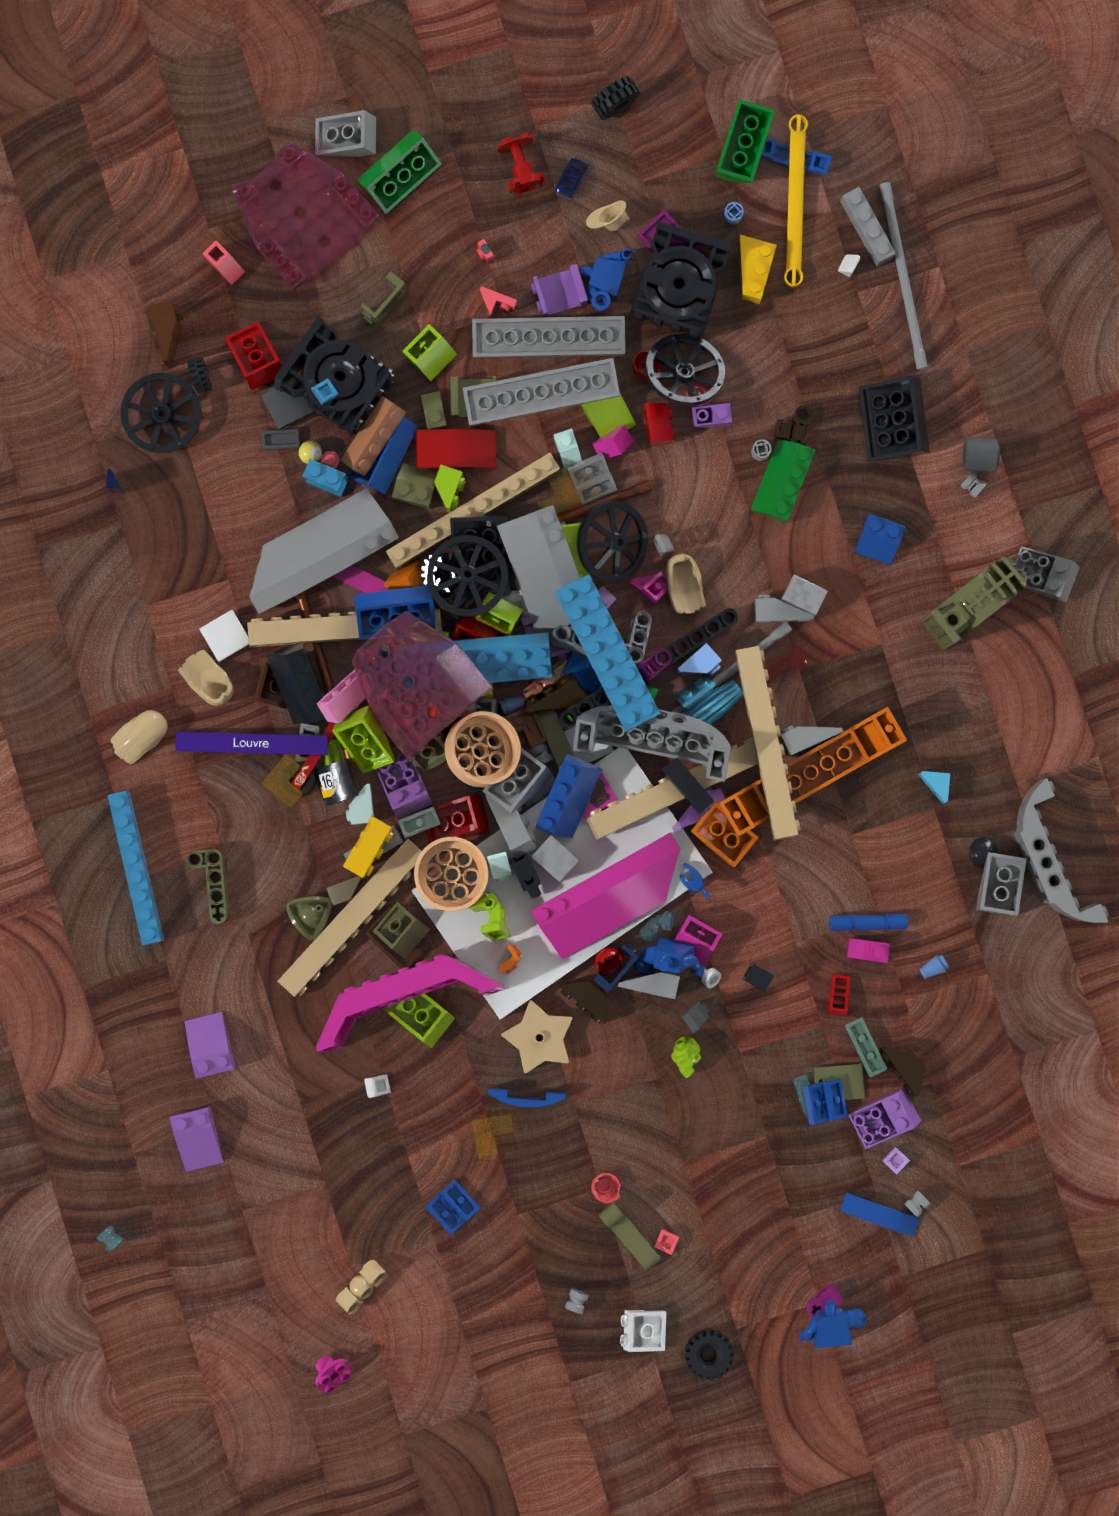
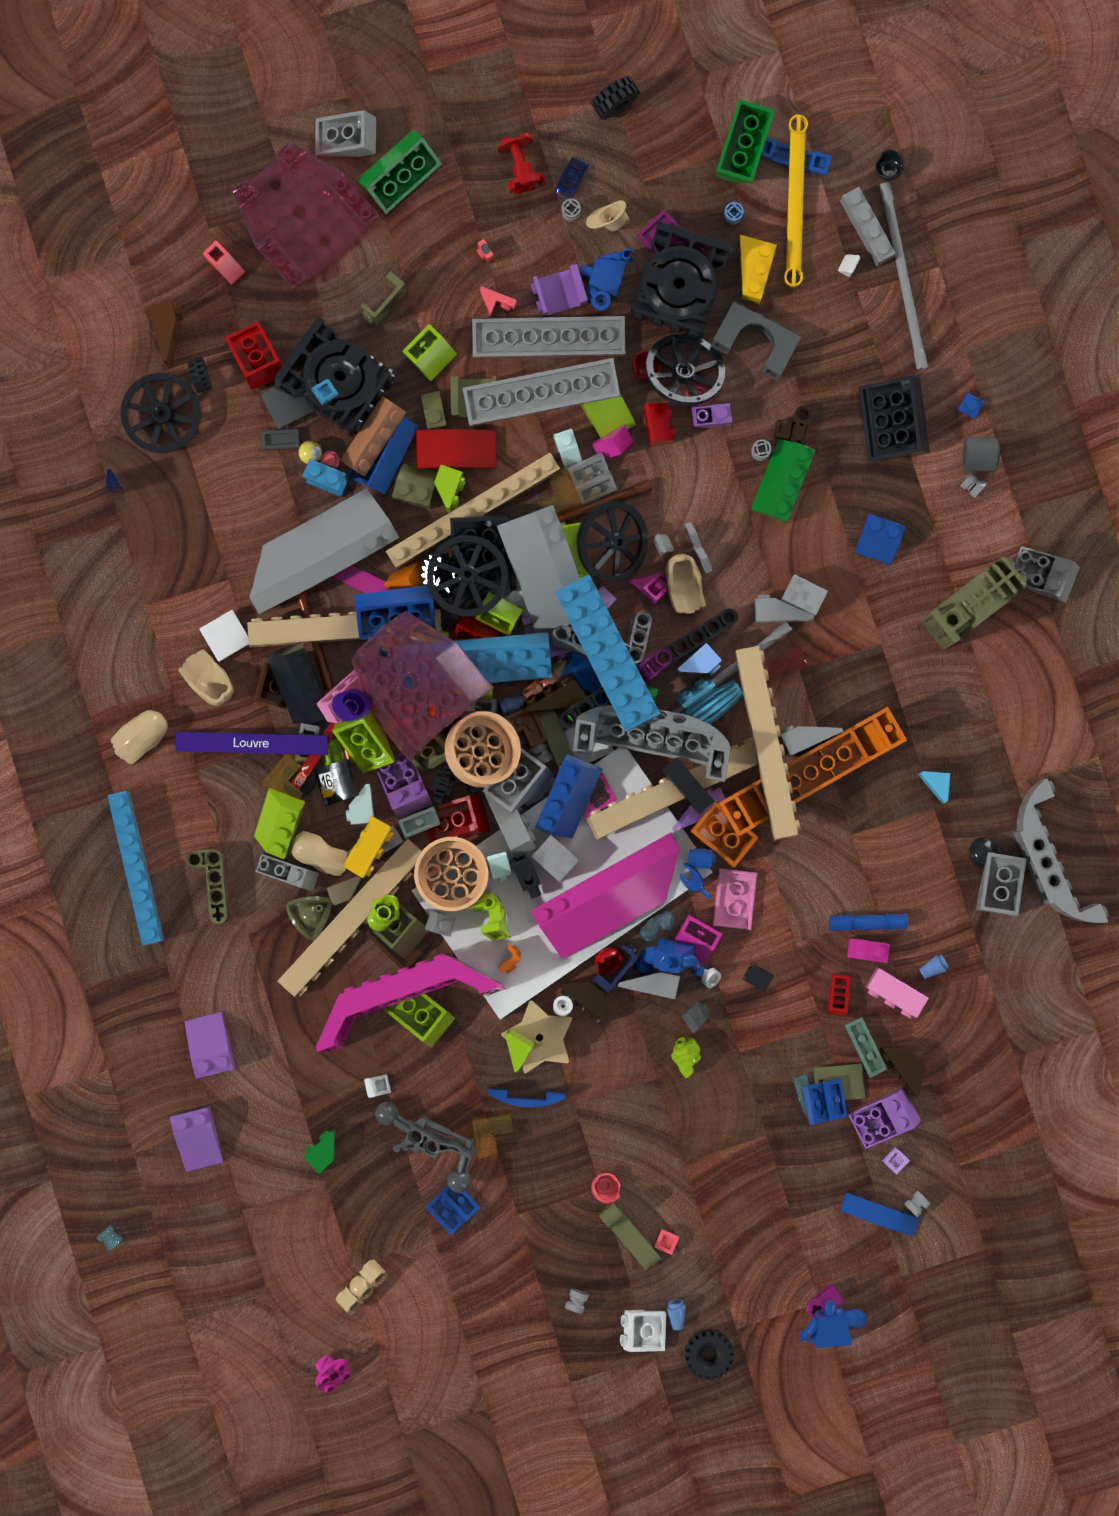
none -> lime slope [254,788,305,859]
none -> light grey slope [255,854,319,891]
none -> tan hair [291,831,347,876]
none -> green slope [304,1129,336,1174]
none -> dark purple piece [332,689,371,721]
none -> lime head [367,895,400,931]
none -> dark grey piece [375,1101,478,1193]
none -> light grey brick [425,911,456,937]
none -> black gear [431,763,456,805]
none -> lime slope [505,1029,535,1072]
none -> white tile [553,996,573,1017]
none -> light grey wheel [562,199,581,222]
none -> medium blue cone [666,1300,686,1330]
none -> light grey tile [684,522,713,573]
none -> blue brick [688,848,716,869]
none -> dark grey arch [711,302,801,381]
none -> bright pink tile [713,868,757,930]
none -> bright pink brick [865,968,929,1019]
none -> black hair [875,149,904,181]
none -> blue plate [957,393,984,419]

